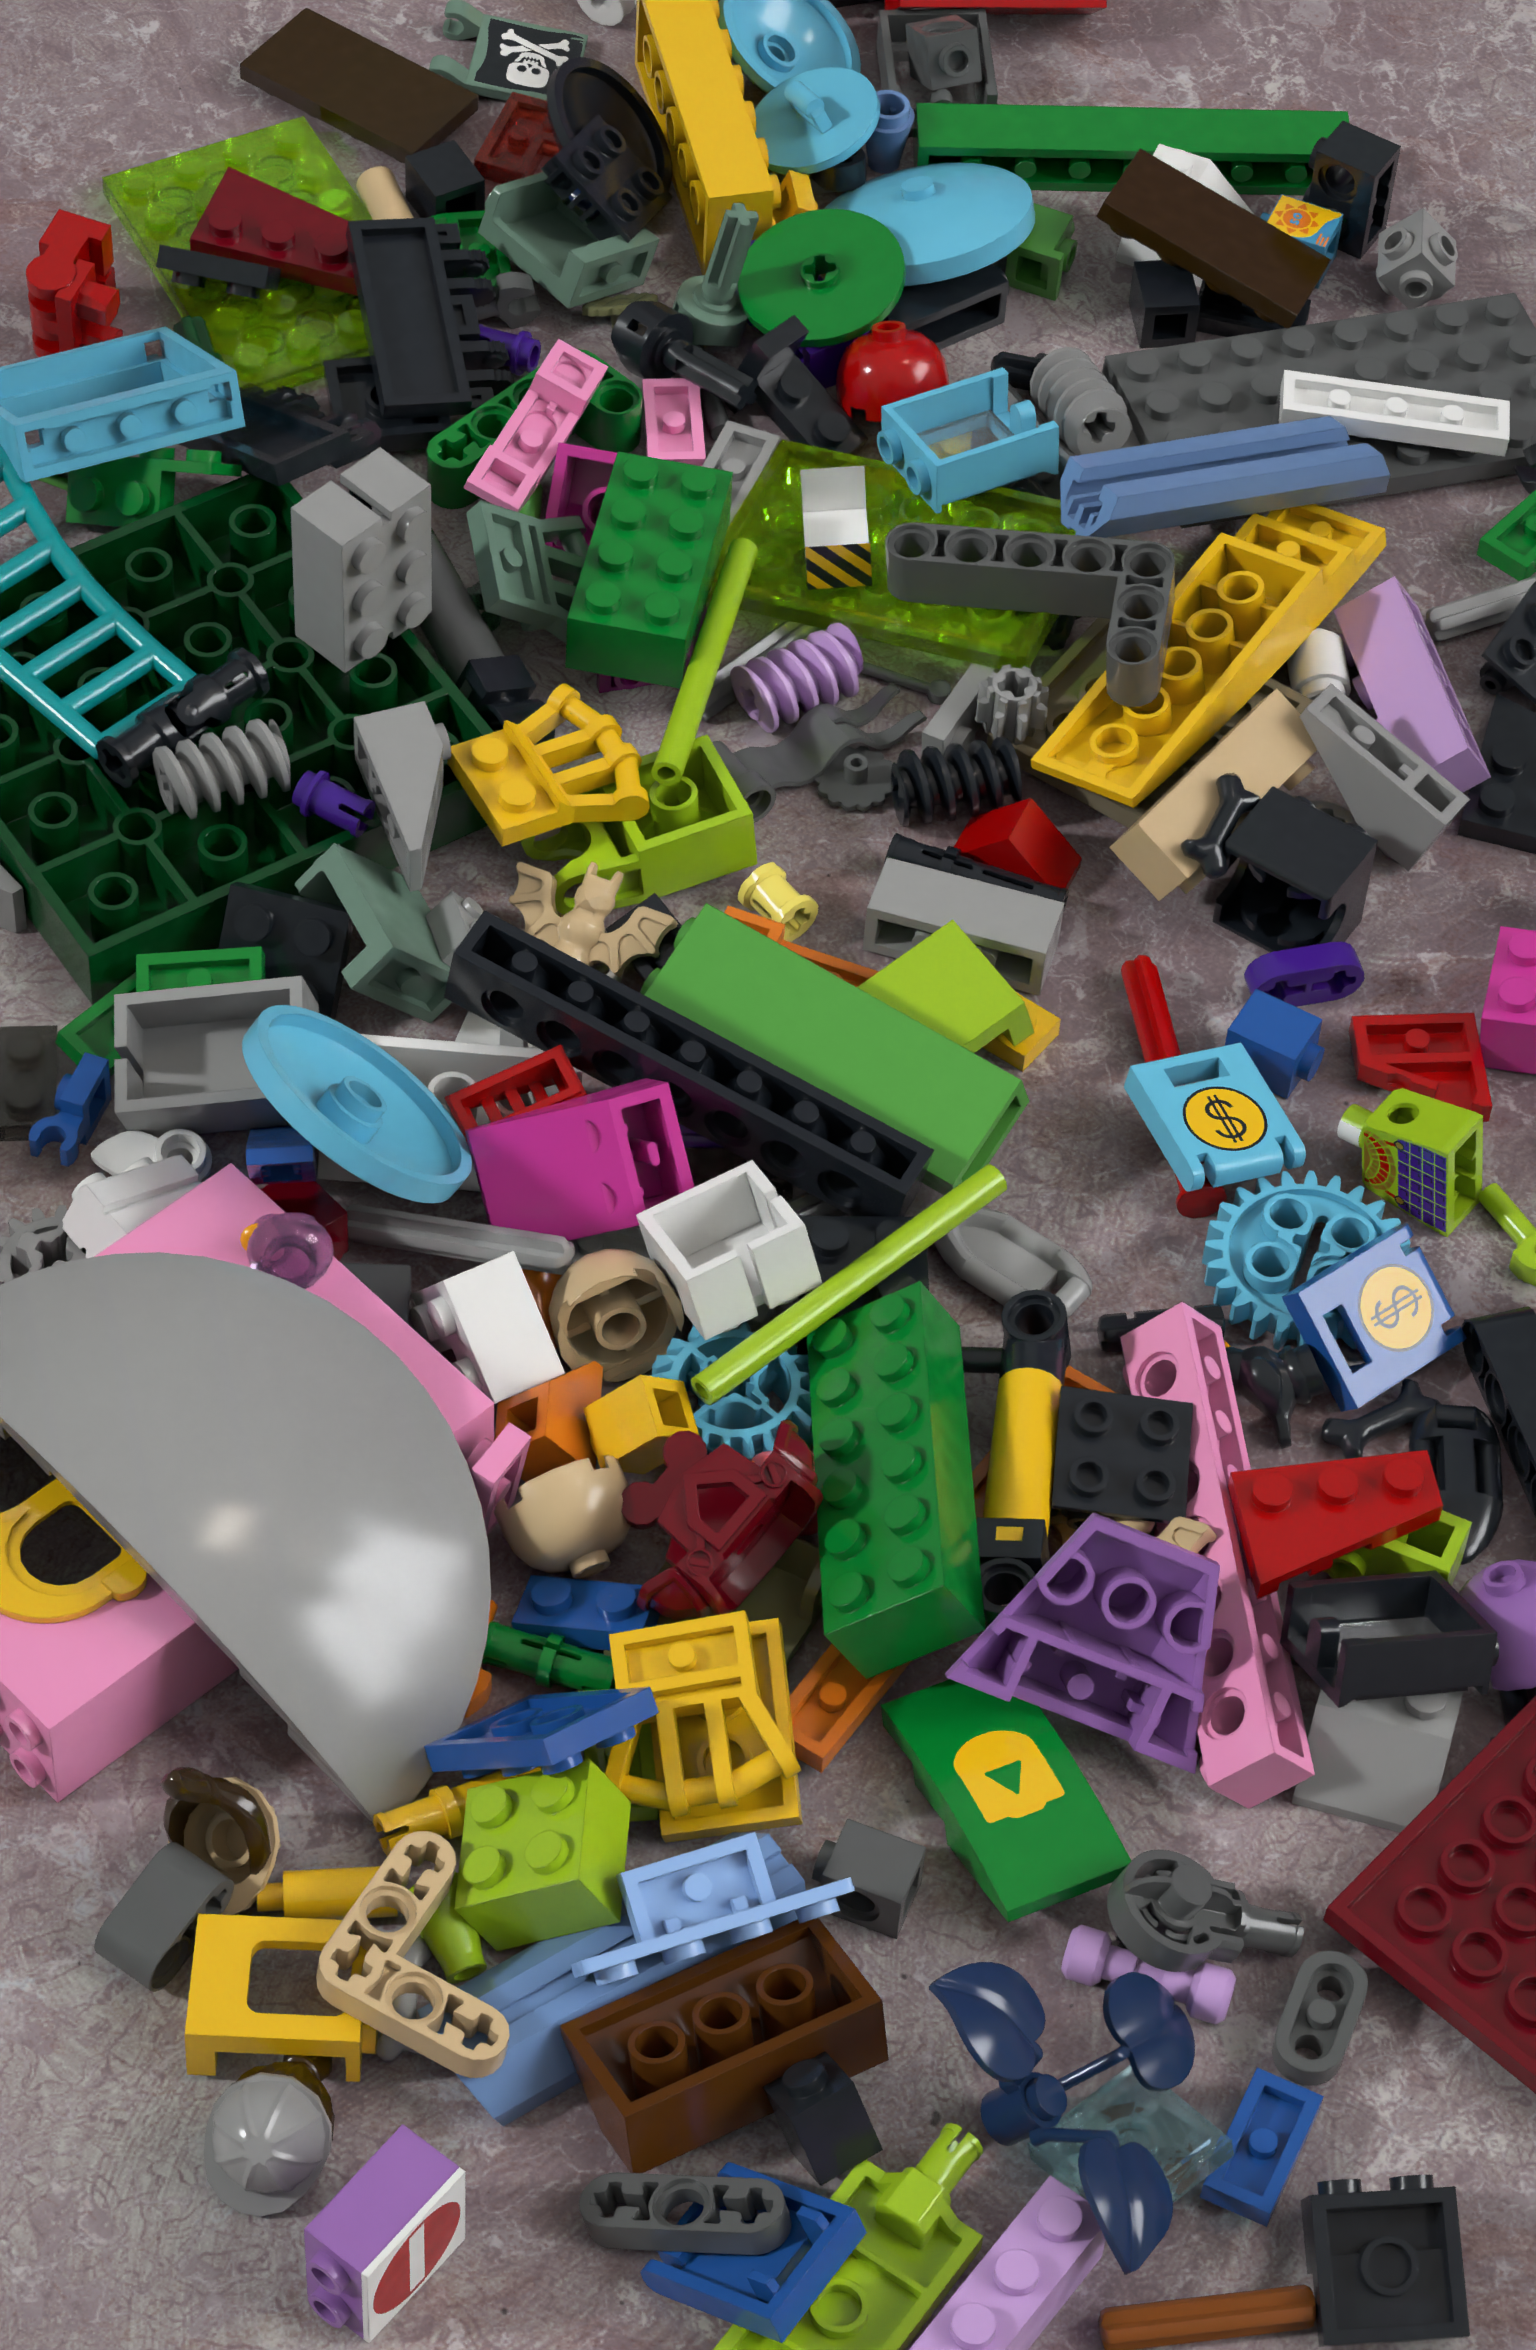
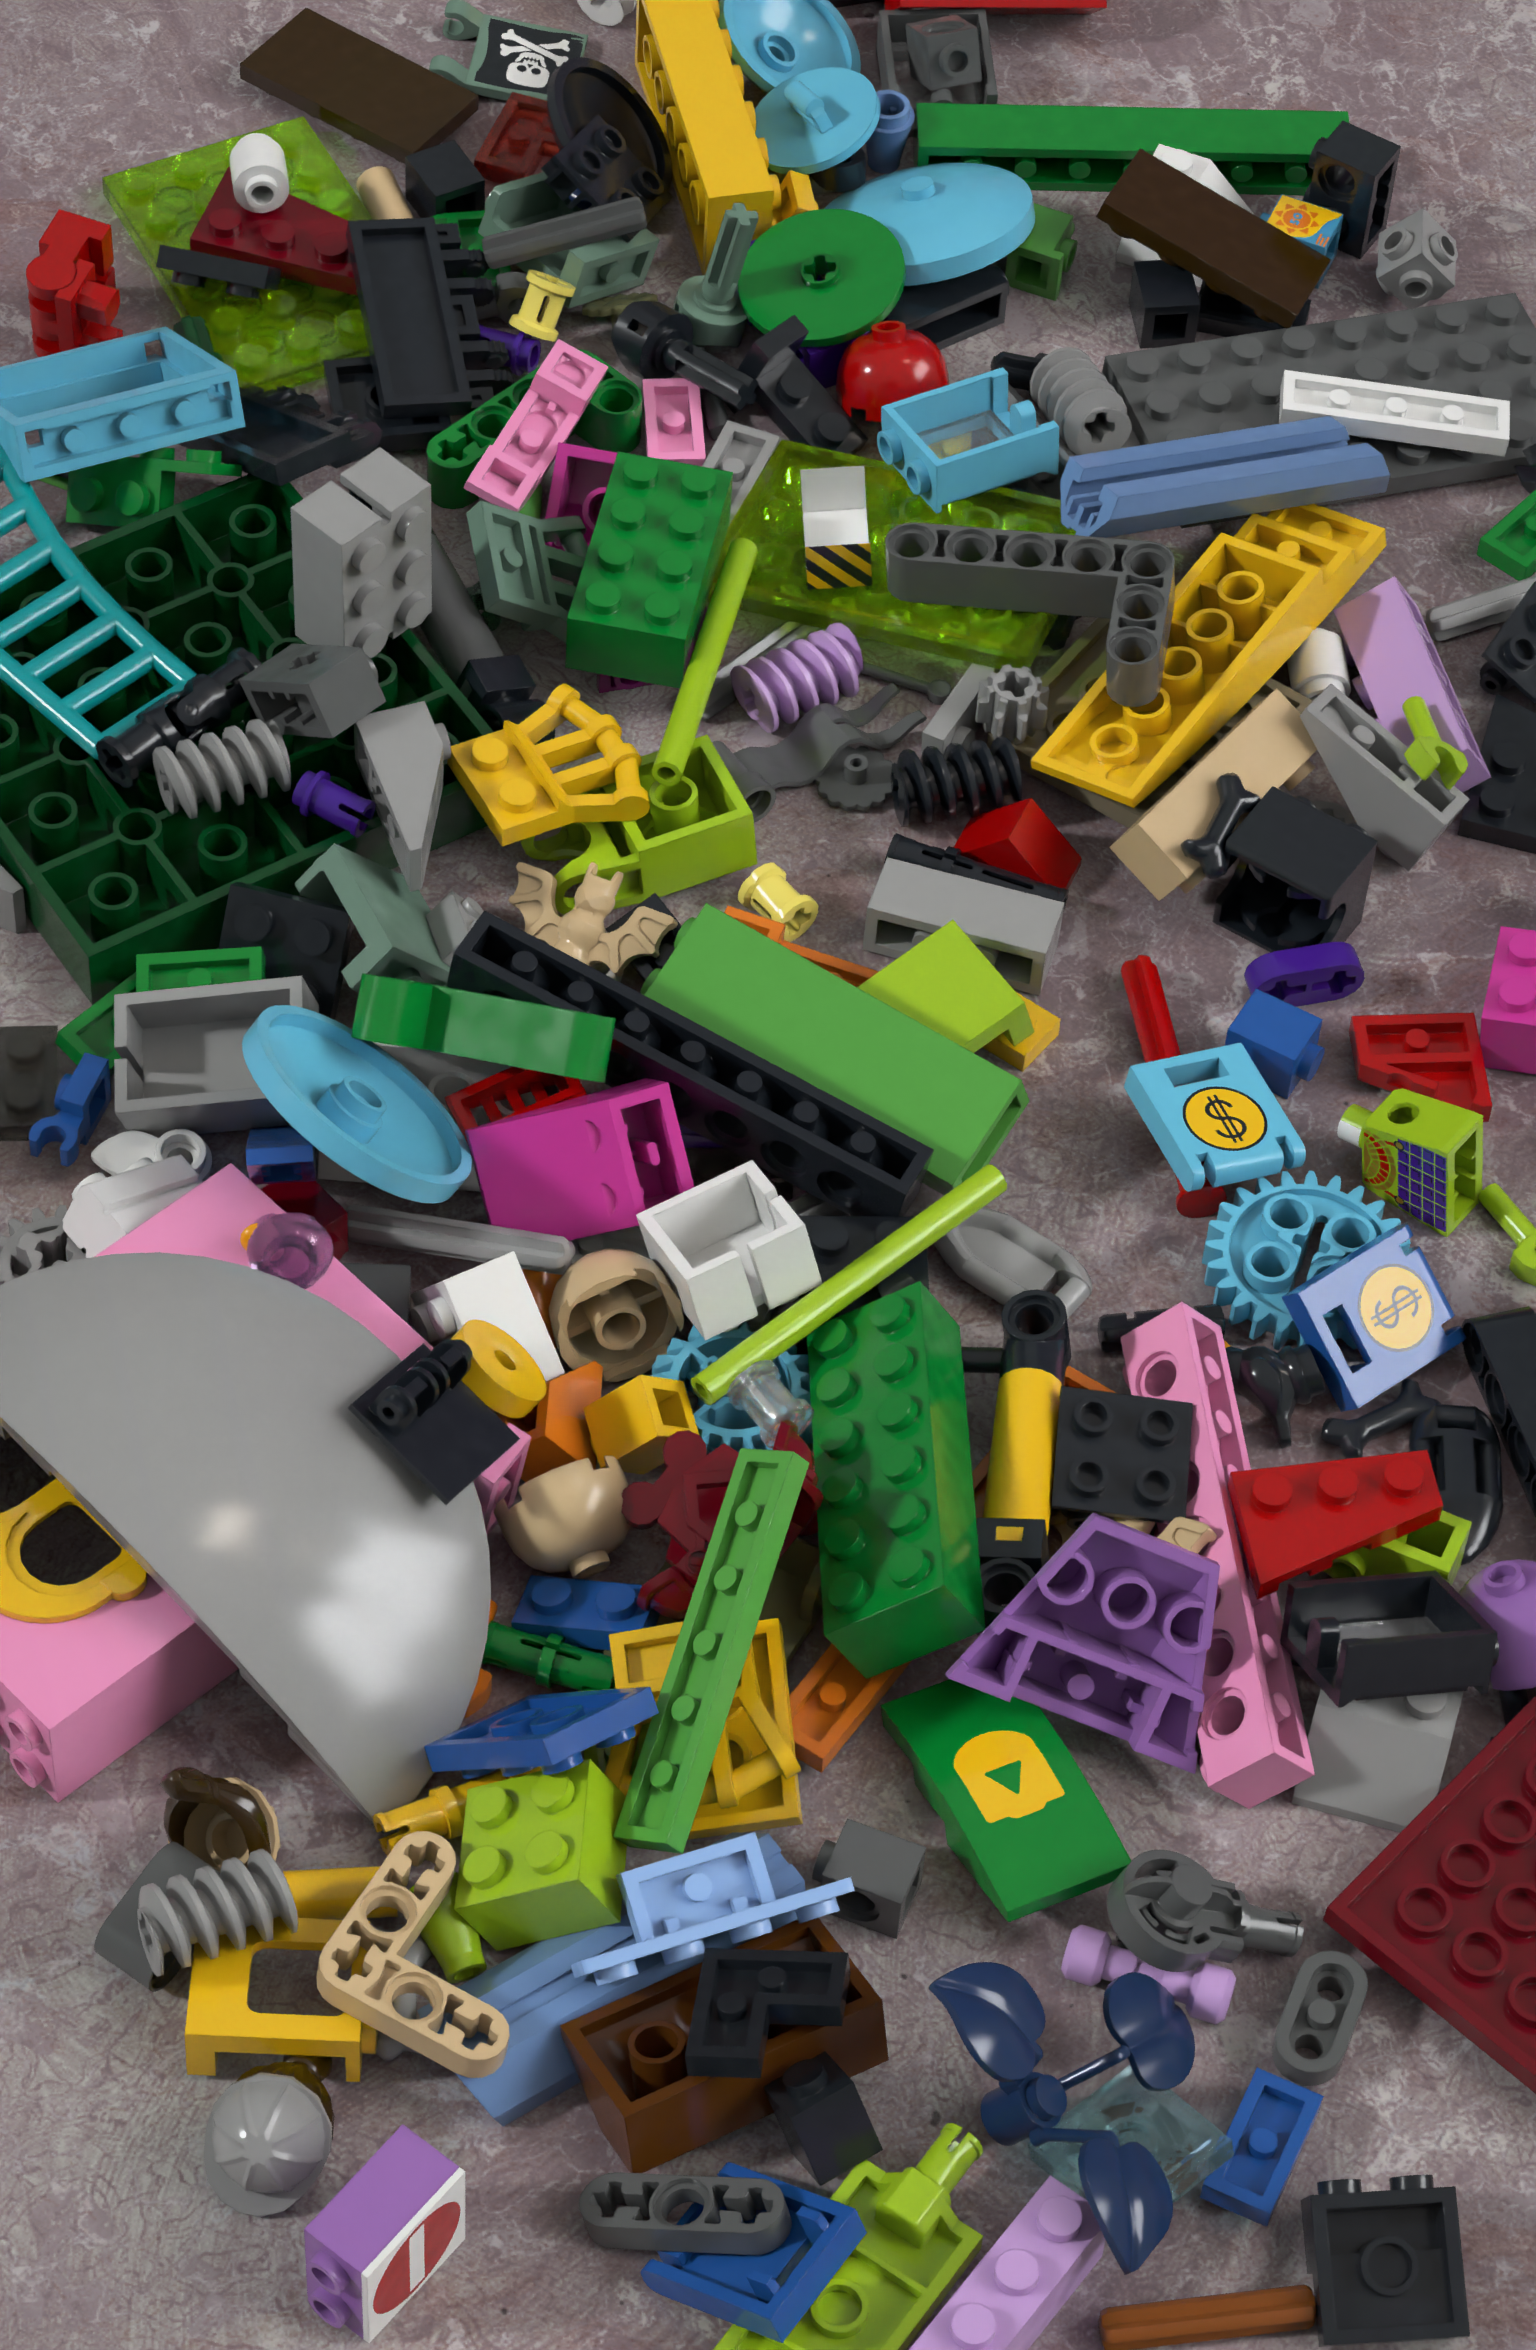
none -> light grey piece [137,1849,298,1977]
none -> white brick [229,133,289,213]
none -> dark grey brick [239,644,386,738]
none -> black hinge [348,1339,520,1505]
none -> green beam [351,973,616,1083]
none -> yellow piece [451,1319,547,1418]
none -> dark grey axle [482,196,647,269]
none -> light yellow bush [509,269,576,342]
none -> bright green plate [613,1448,809,1854]
none -> black plate [685,1948,851,2078]
none -> clear bush [727,1360,814,1449]
none -> lime bar [1402,696,1468,790]

